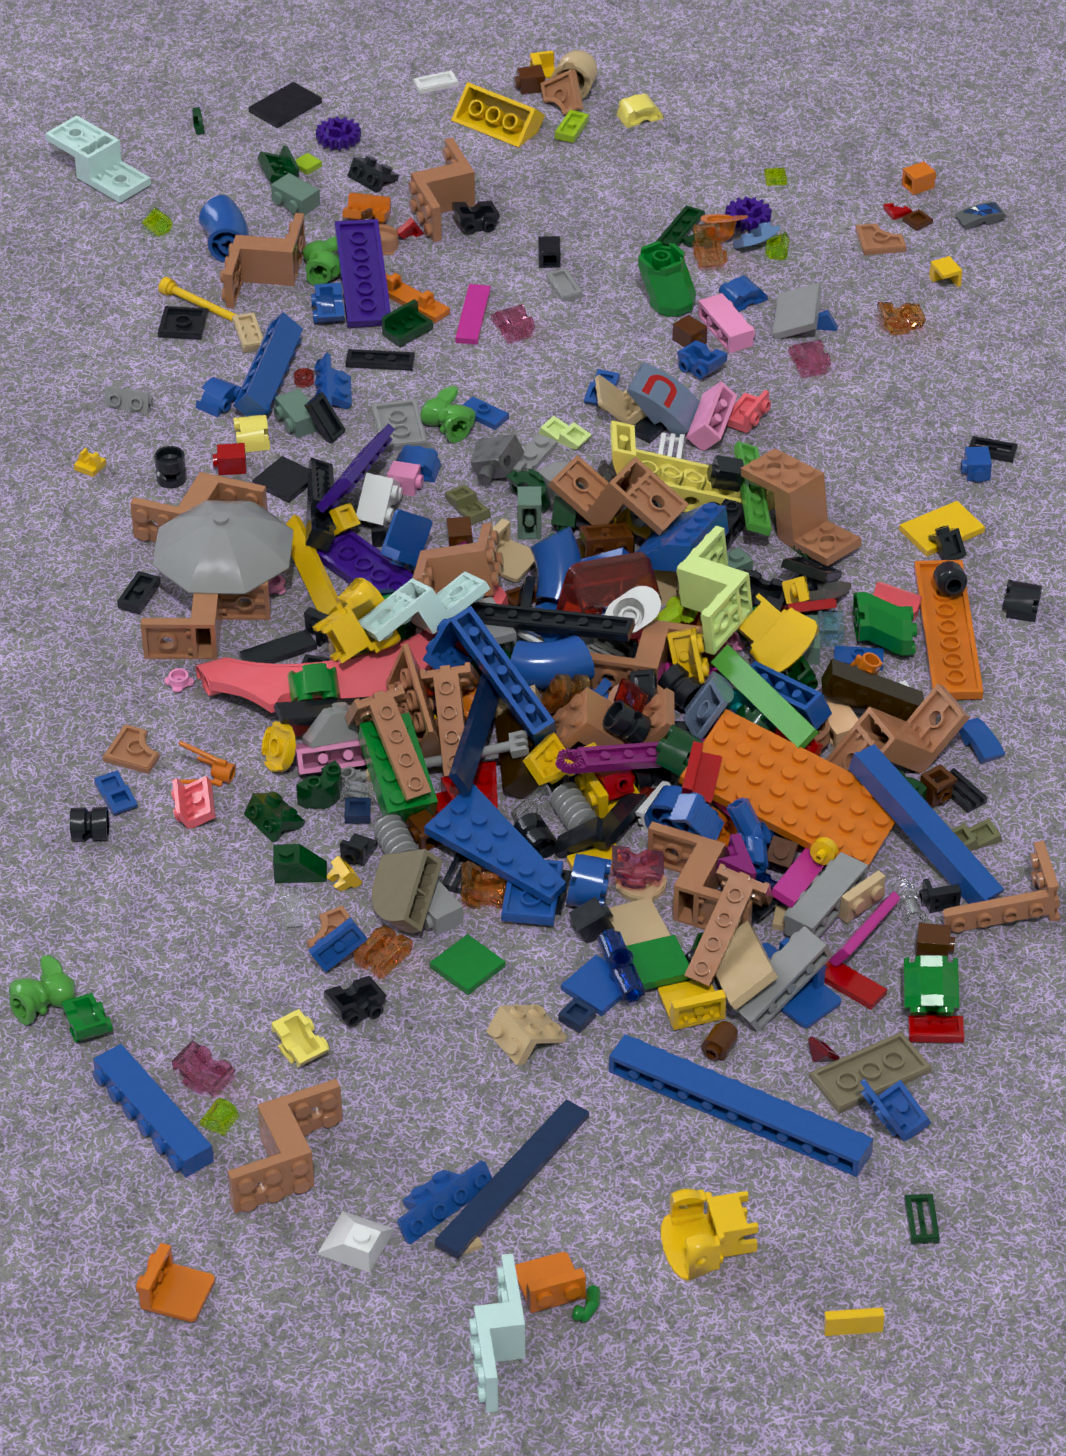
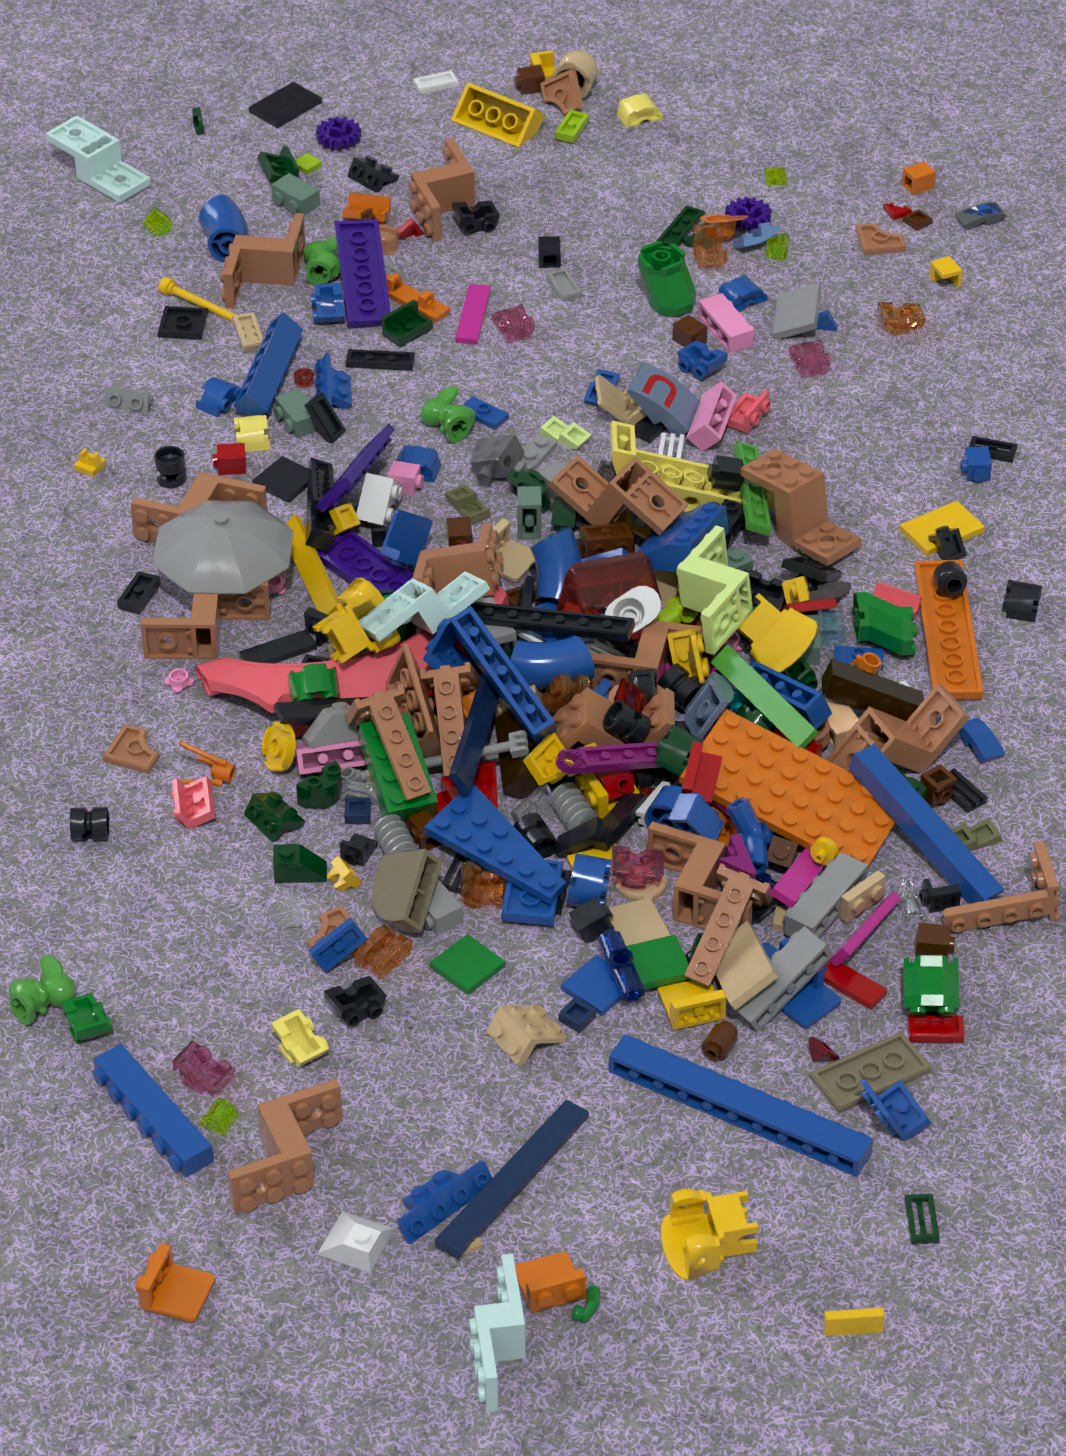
blue slope [94,770,138,815] -> none
light grey tile [371,399,428,452] -> none

